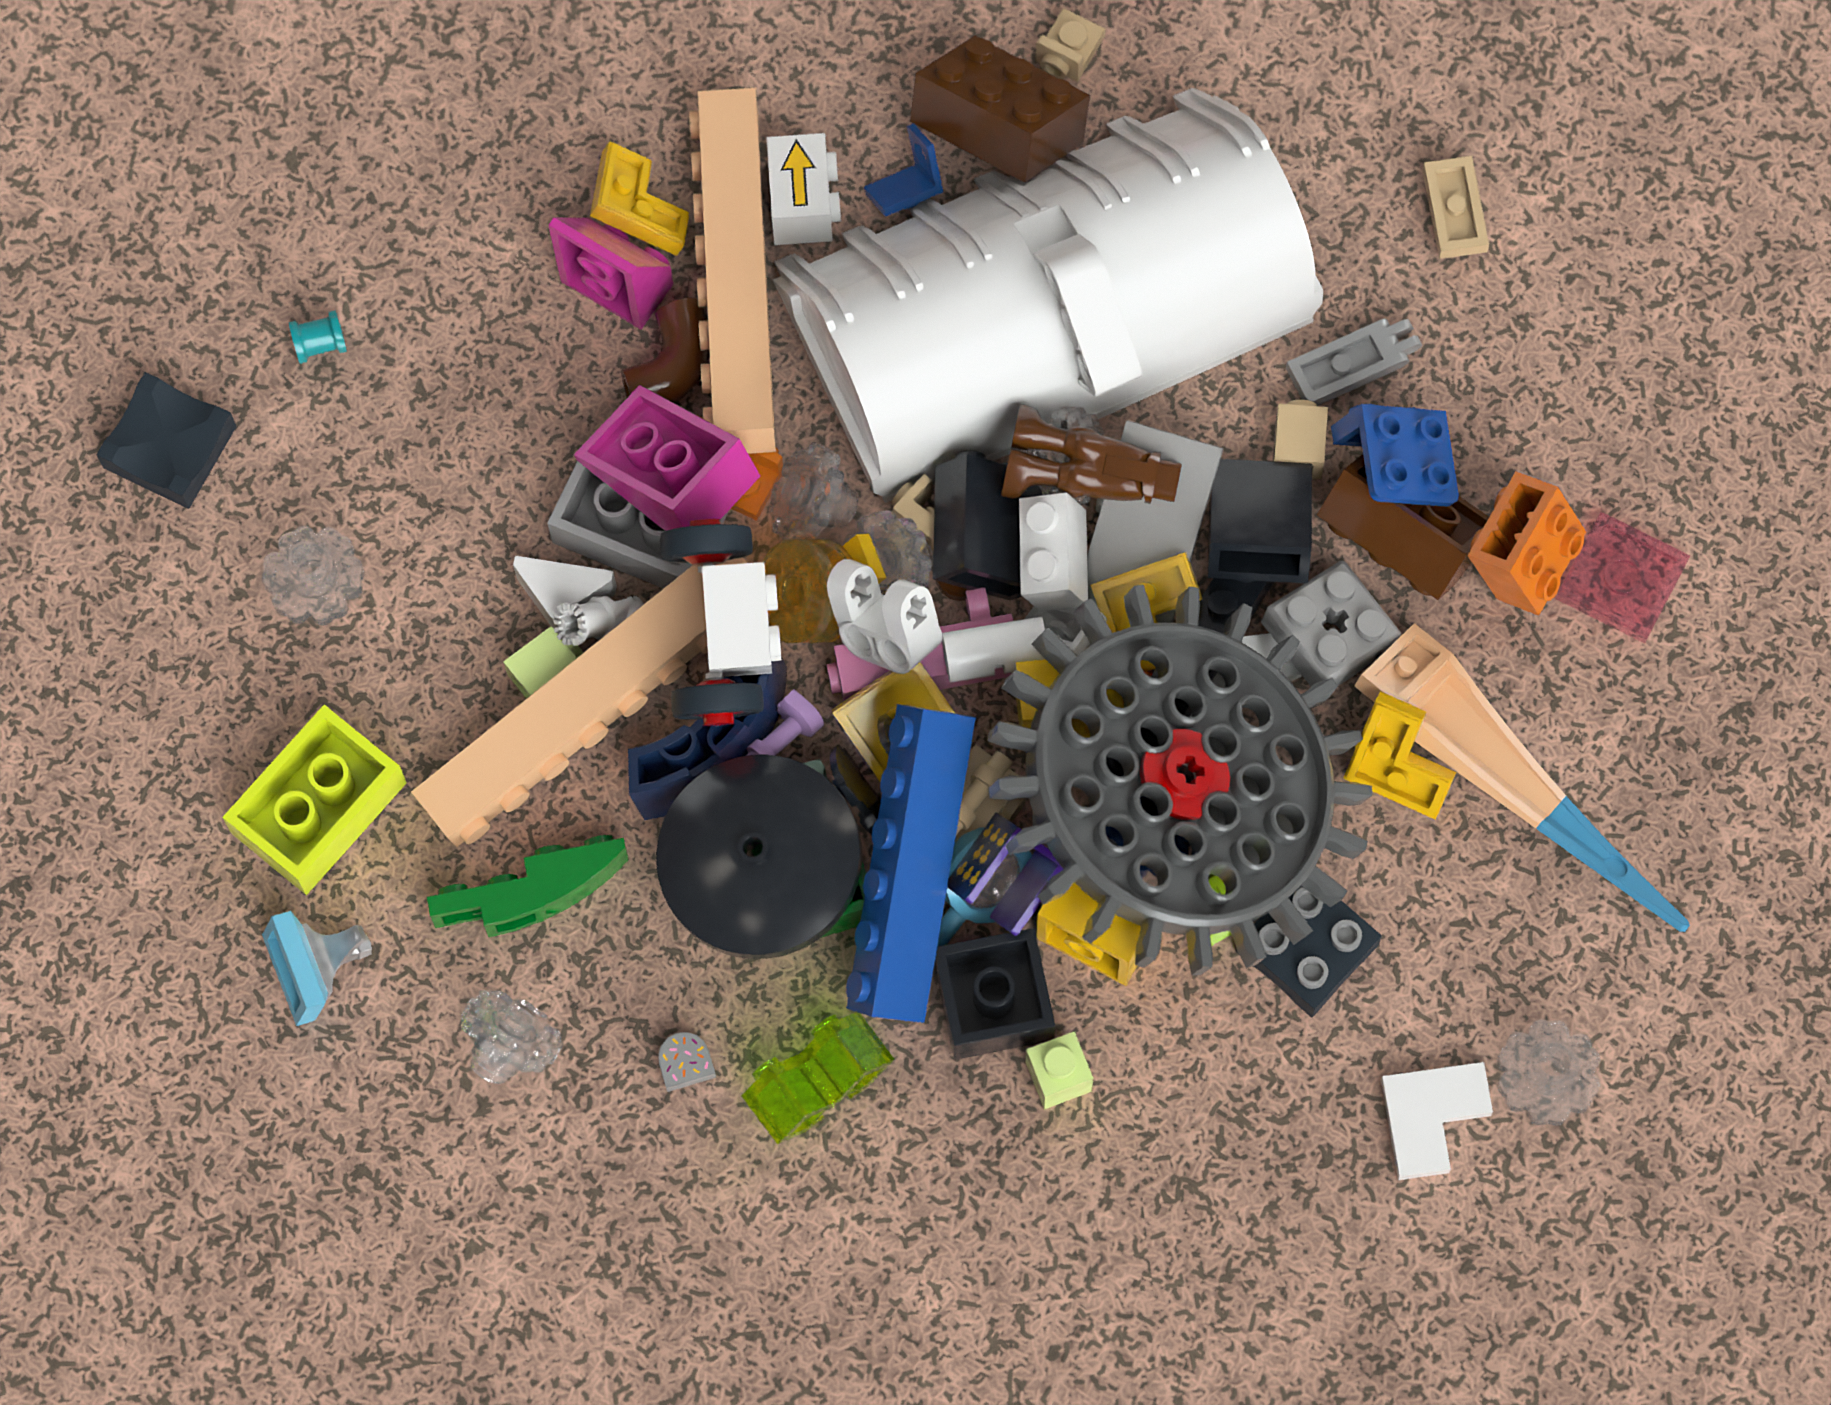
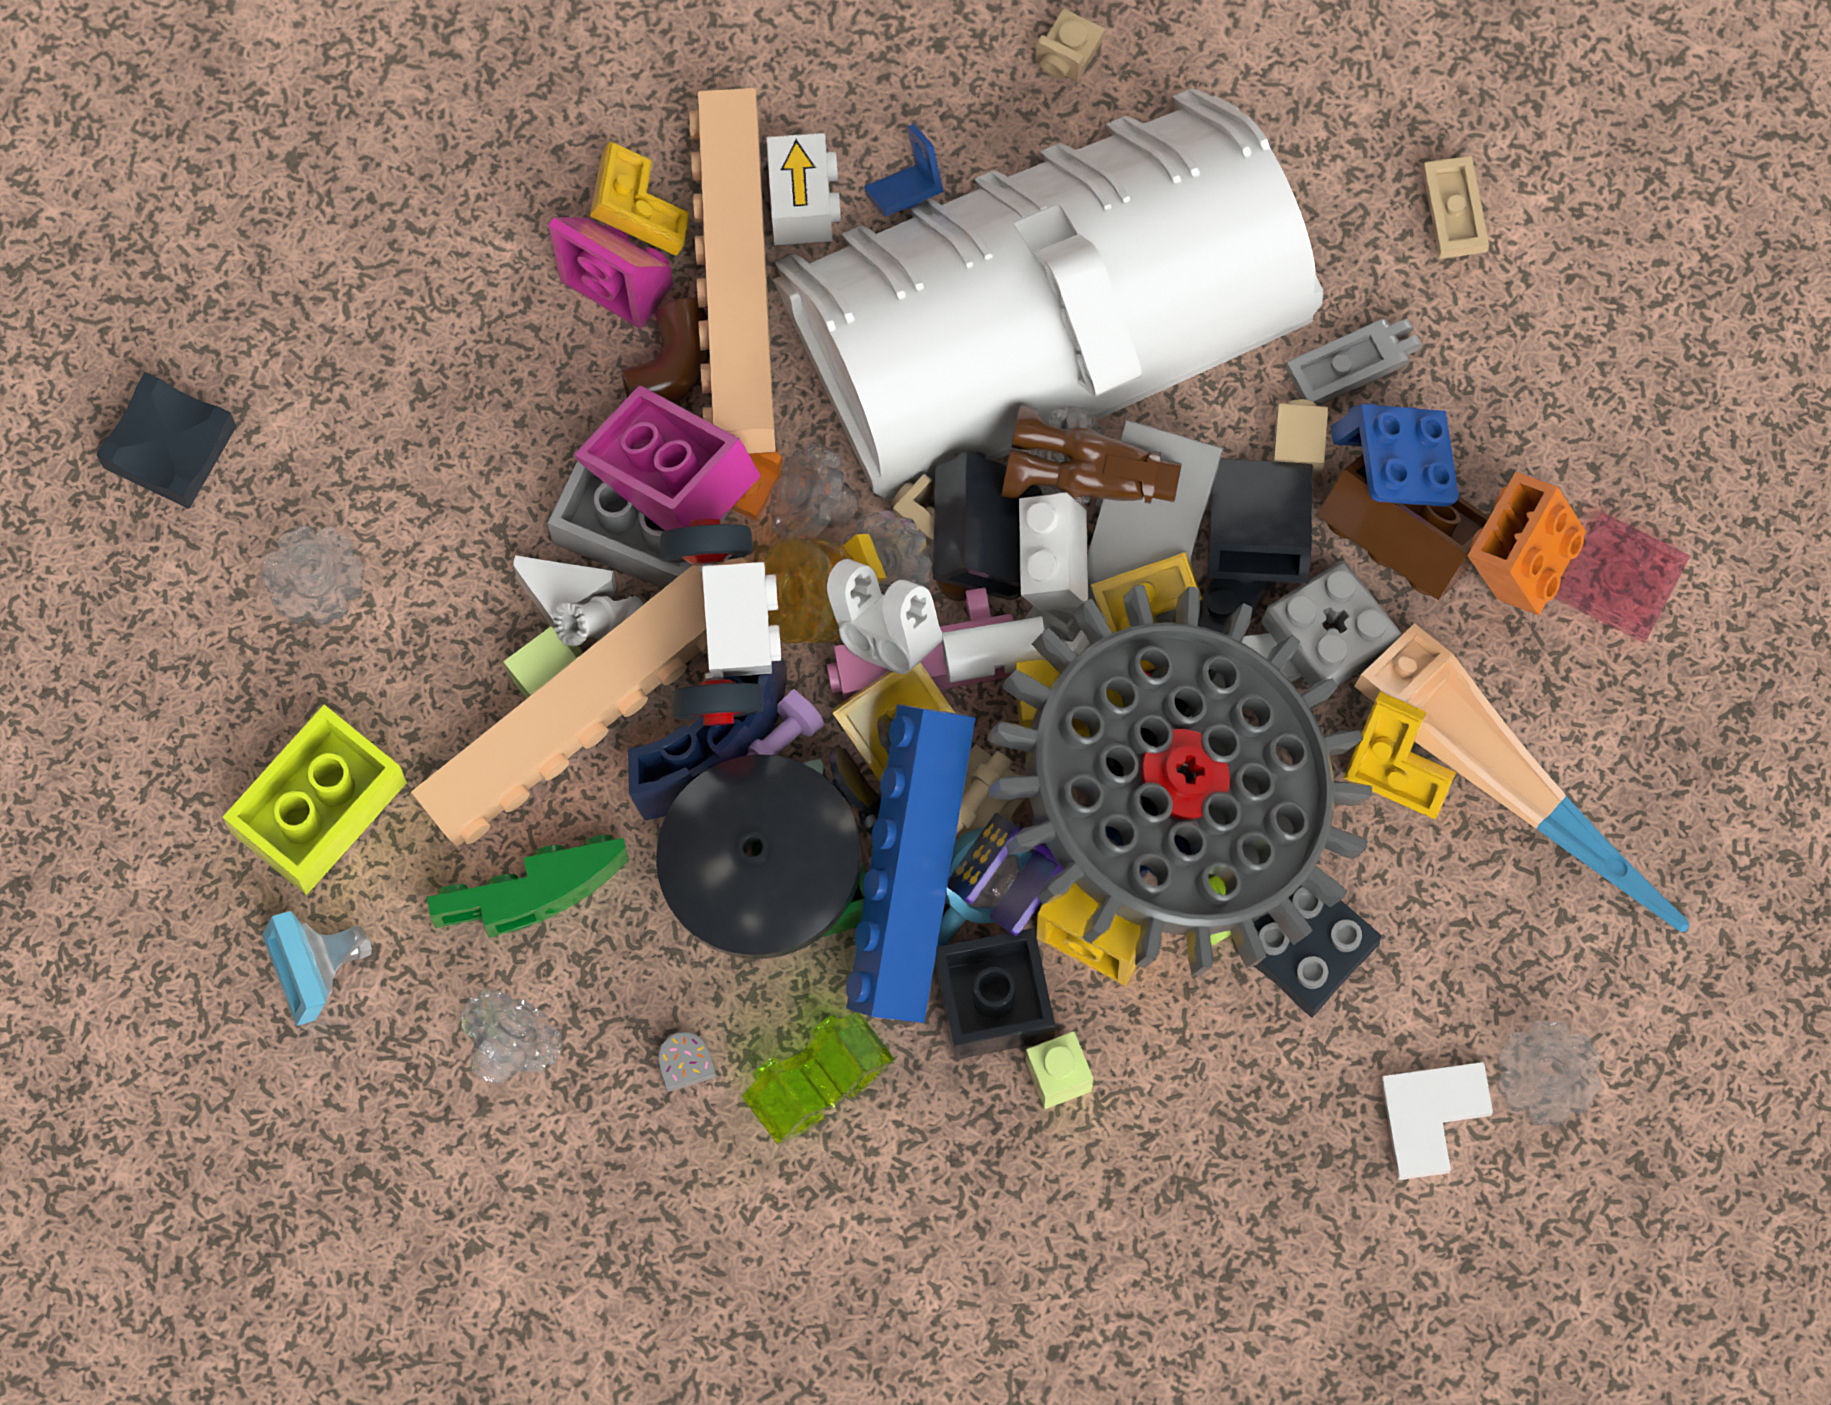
teal bush [288,310,348,364] -> none
reddish brown brick [910,35,1090,183] -> none

